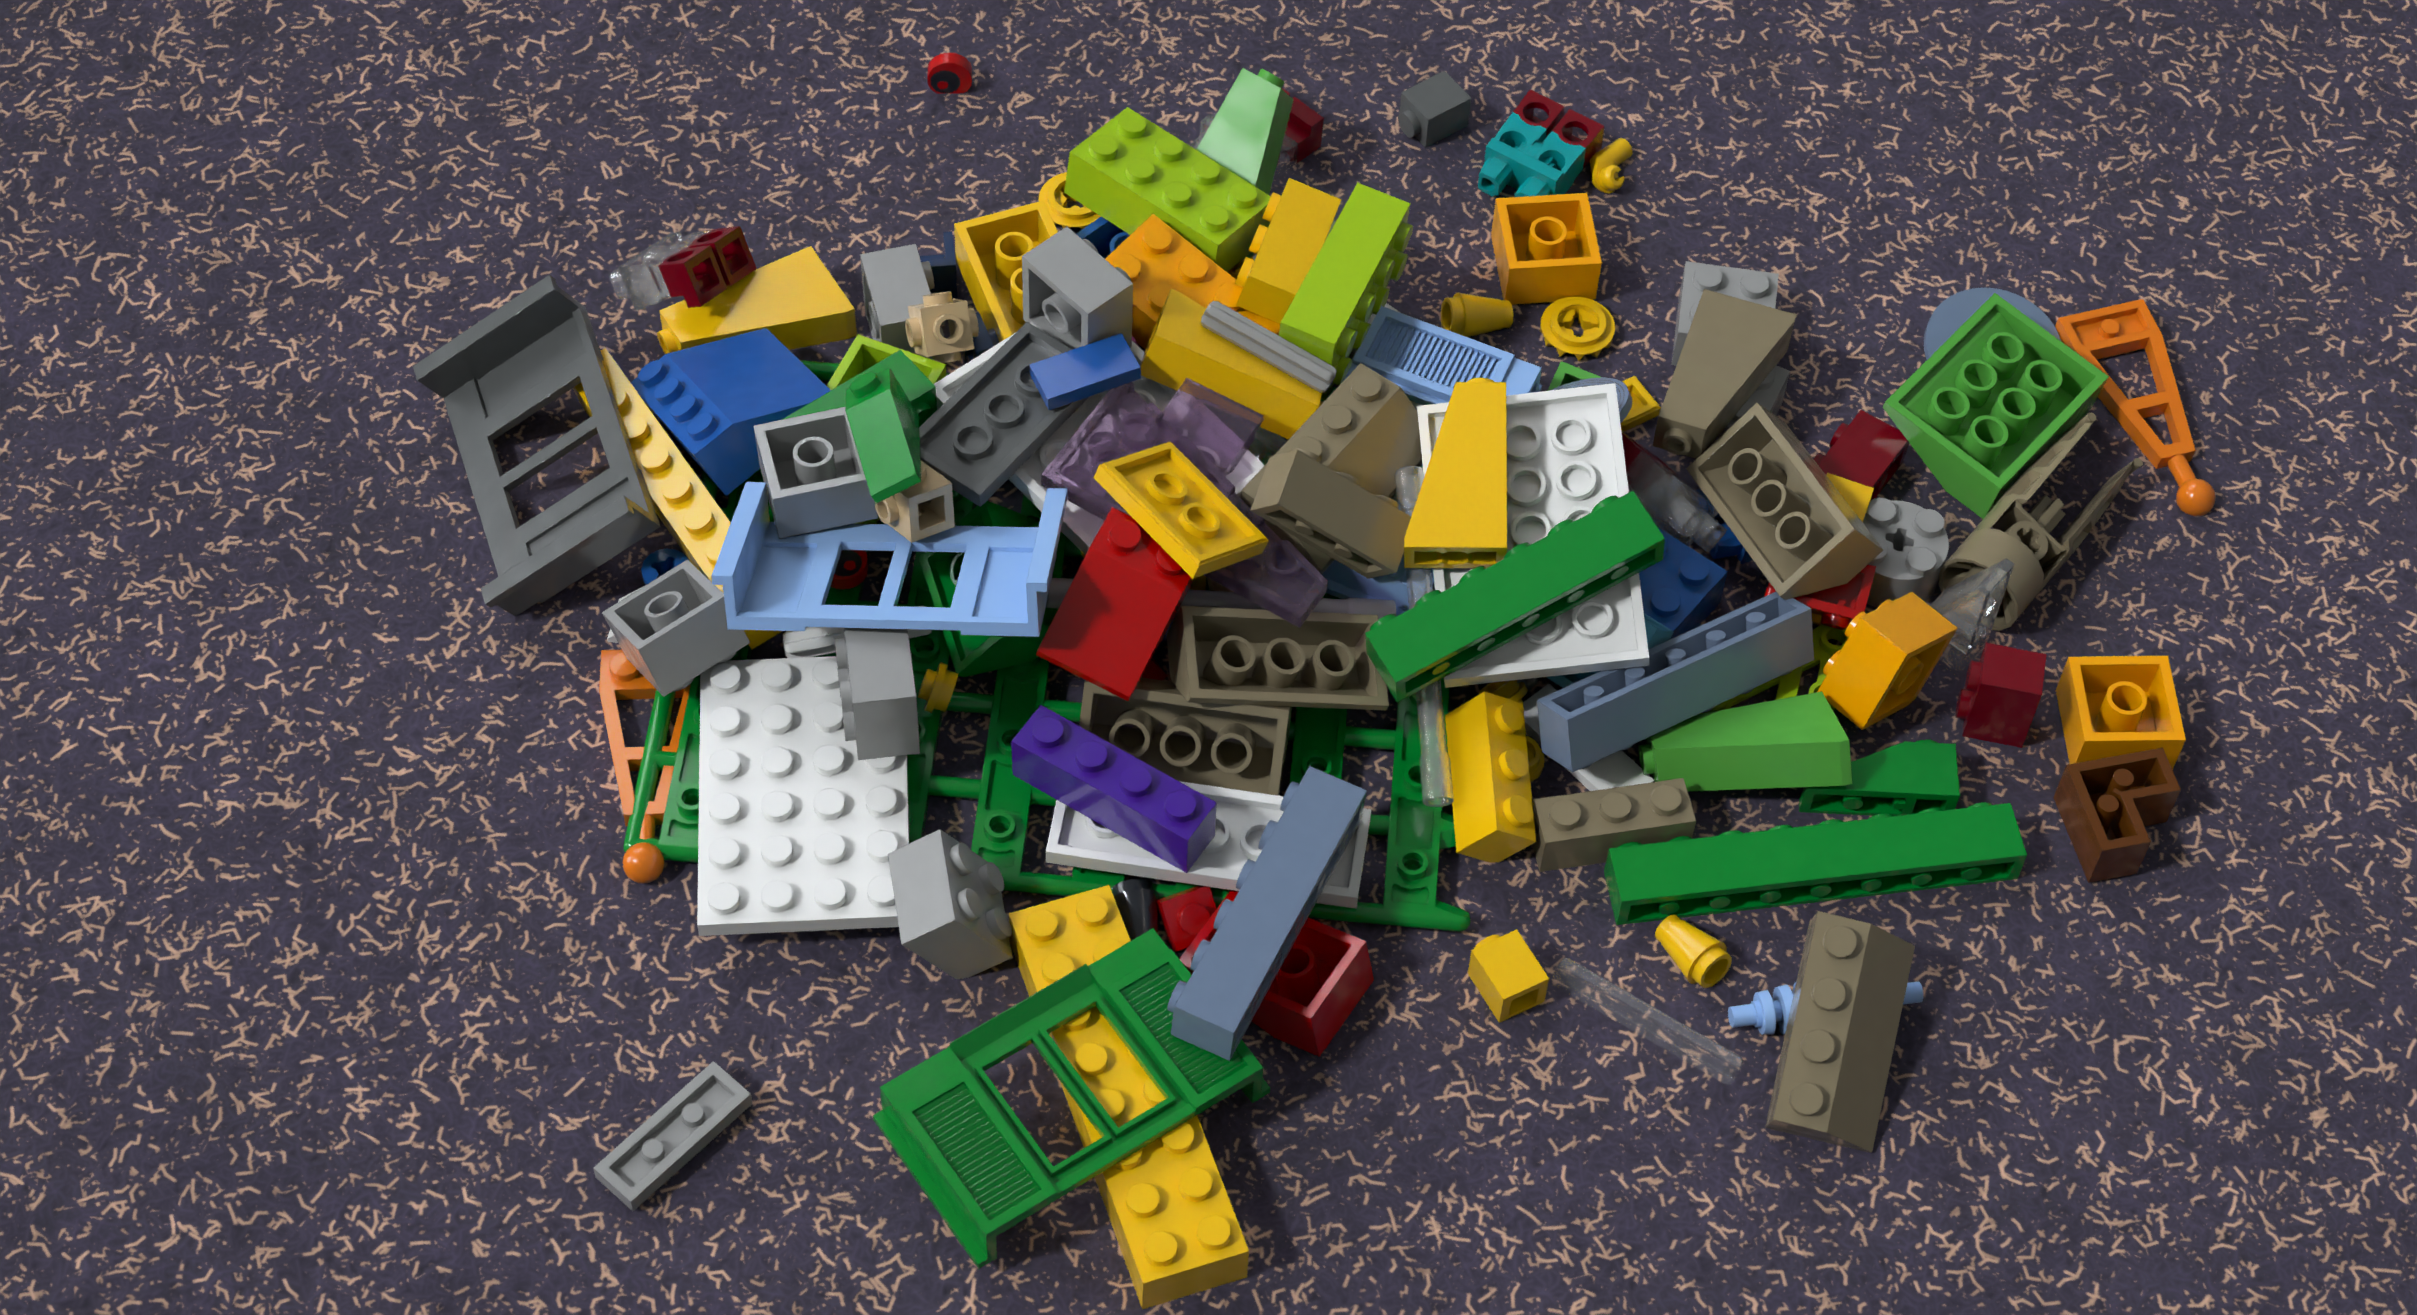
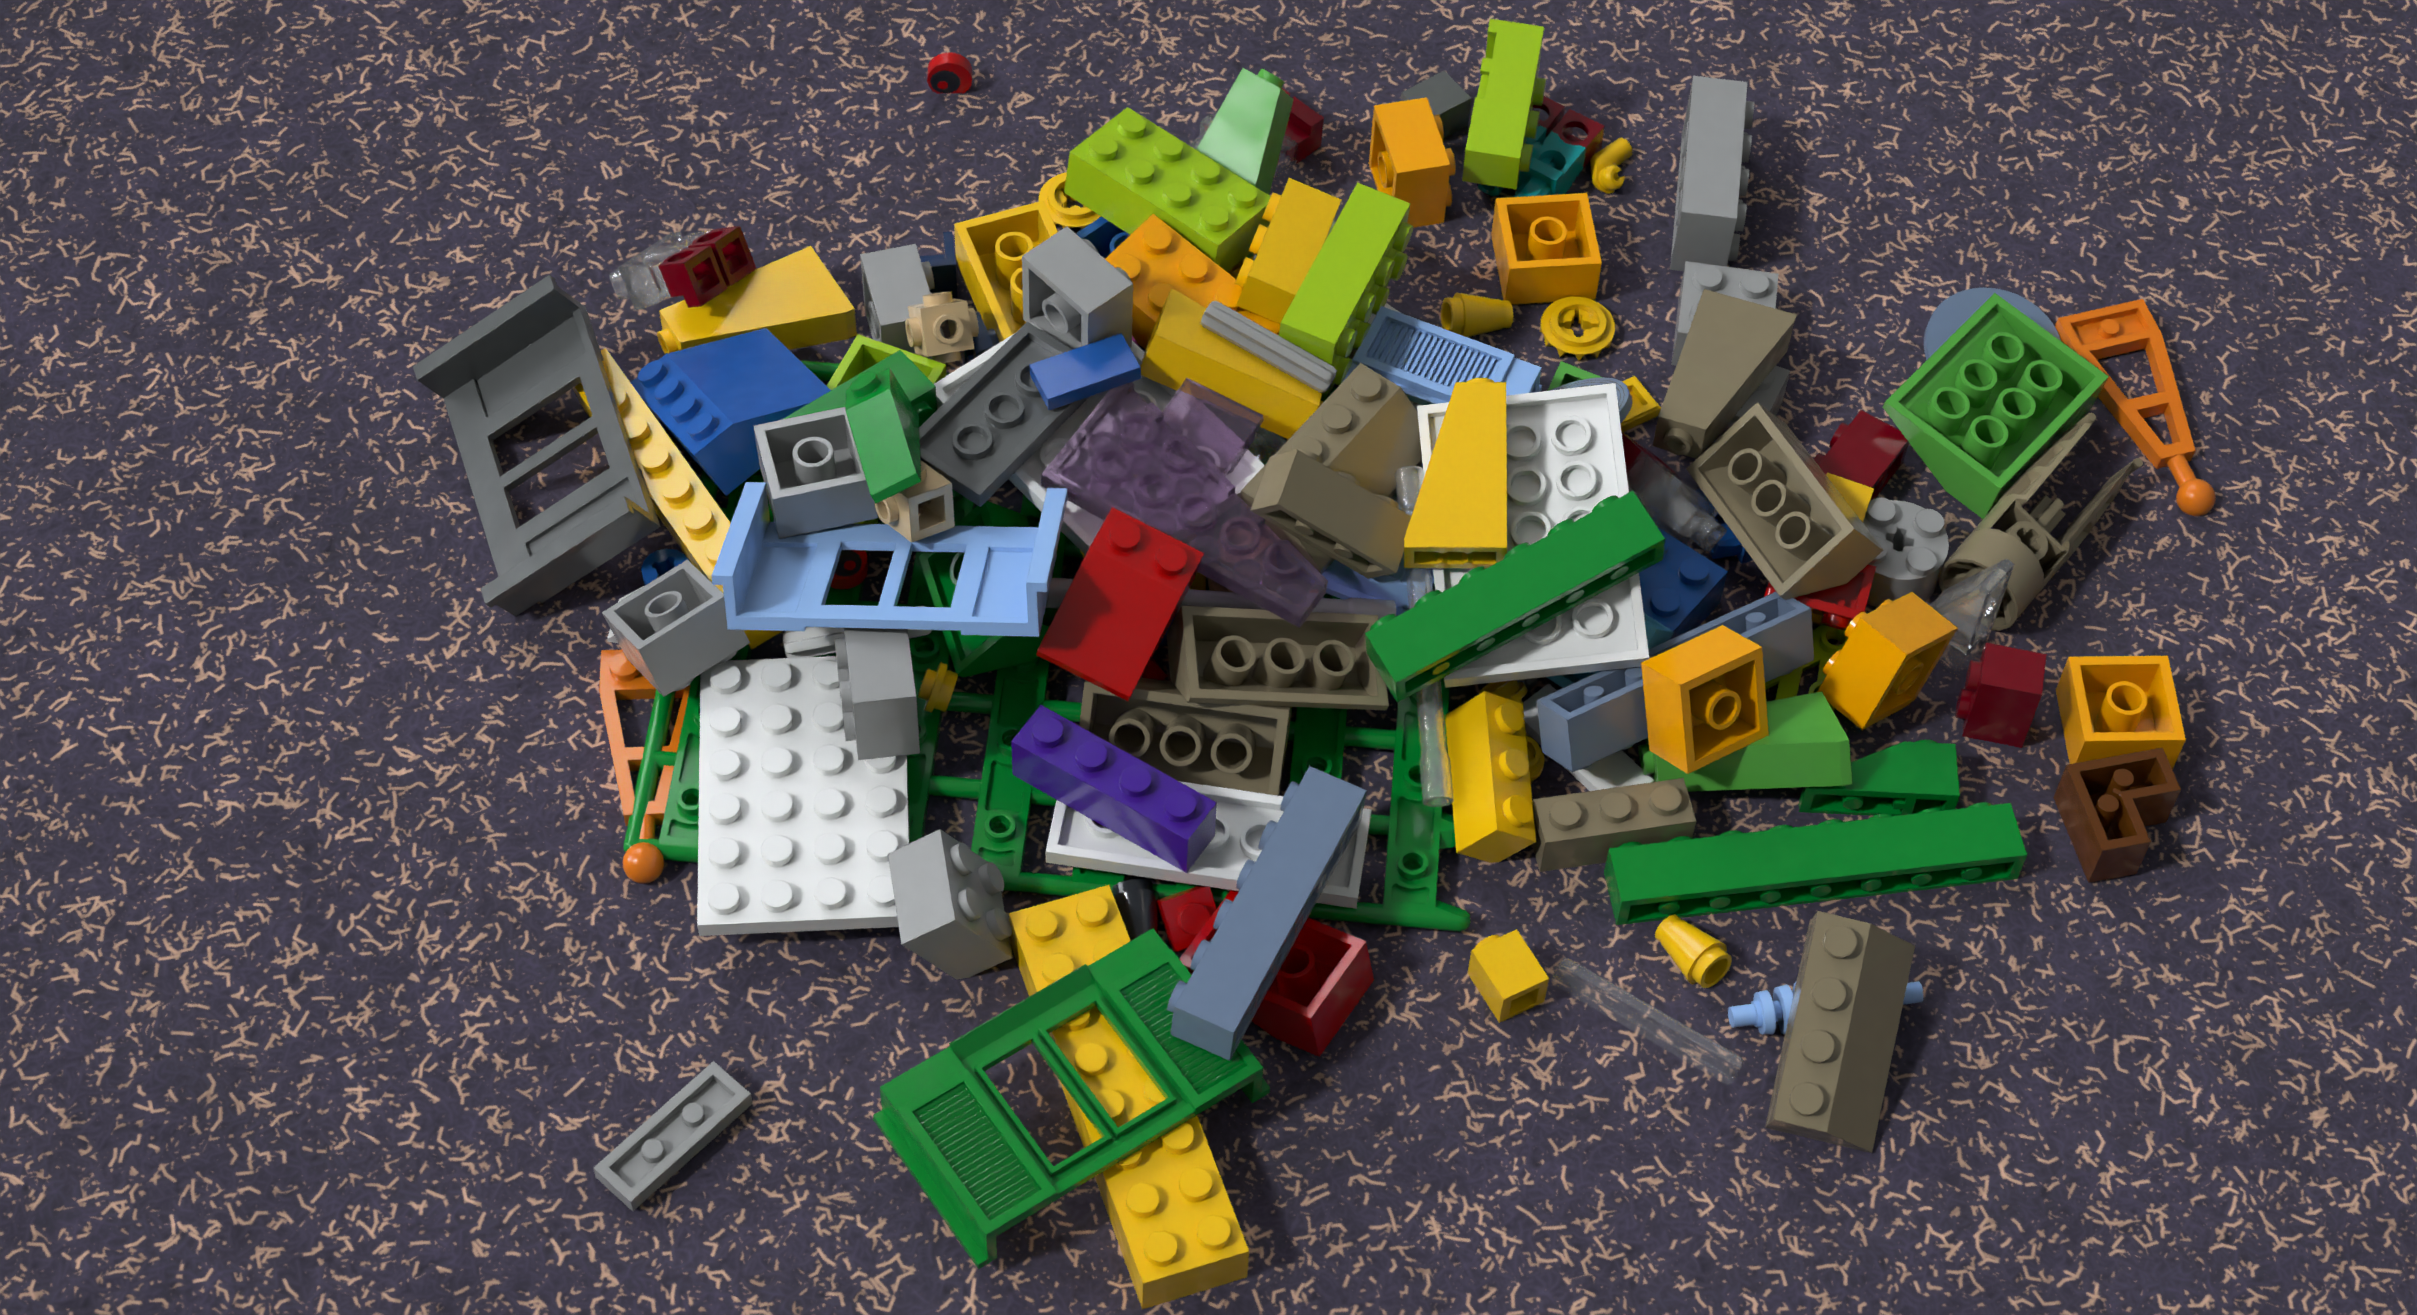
yellow tile [1093,442,1269,579] -> none
none -> light orange brick [1369,97,1456,228]
none -> lime wedge [1462,19,1546,189]
none -> light orange brick [1641,625,1769,774]
none -> light grey brick [1670,76,1754,271]

